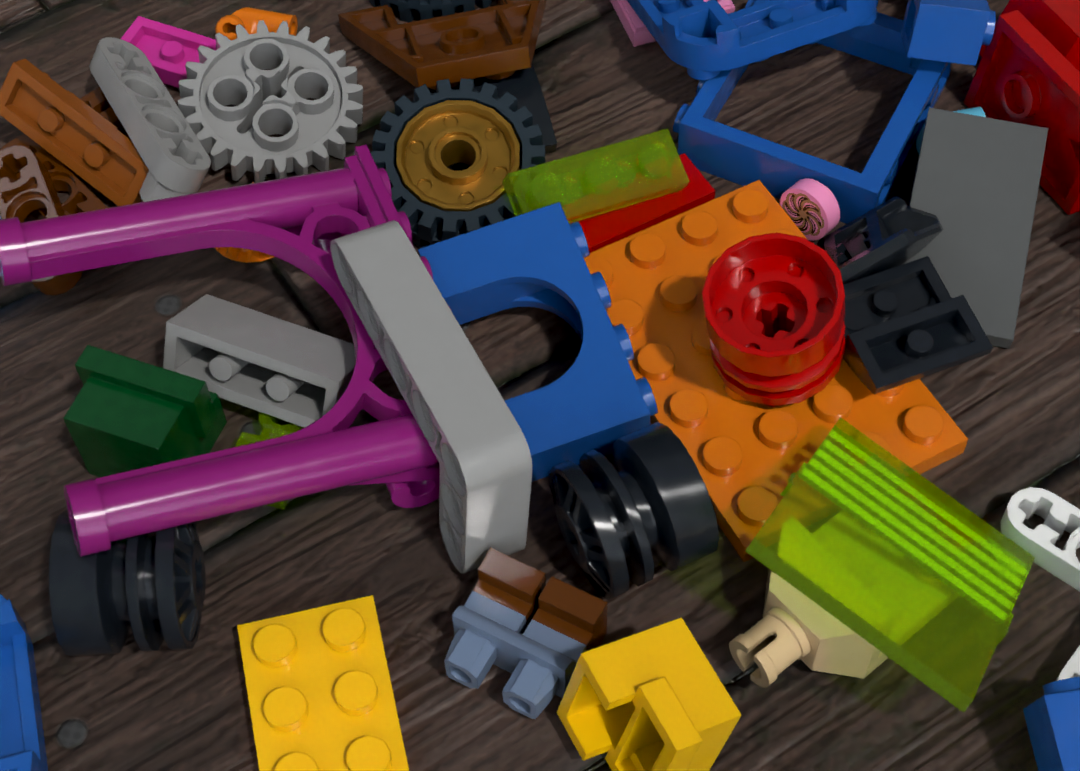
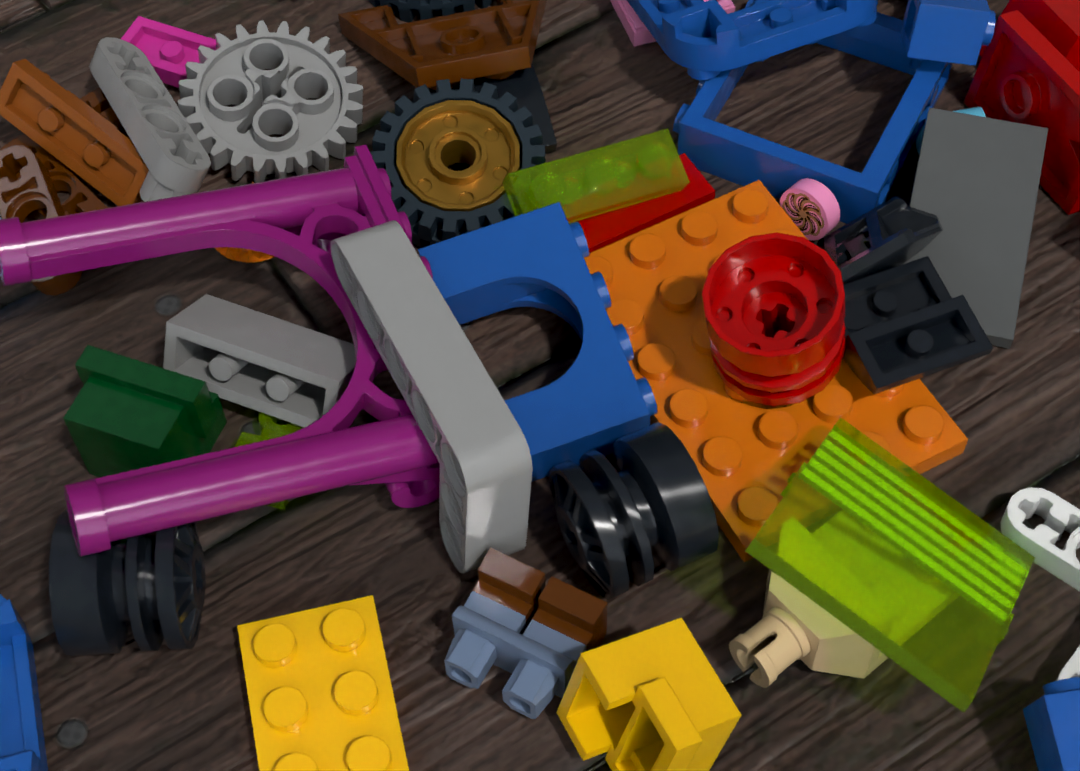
orange arm [215,7,298,41] -> none

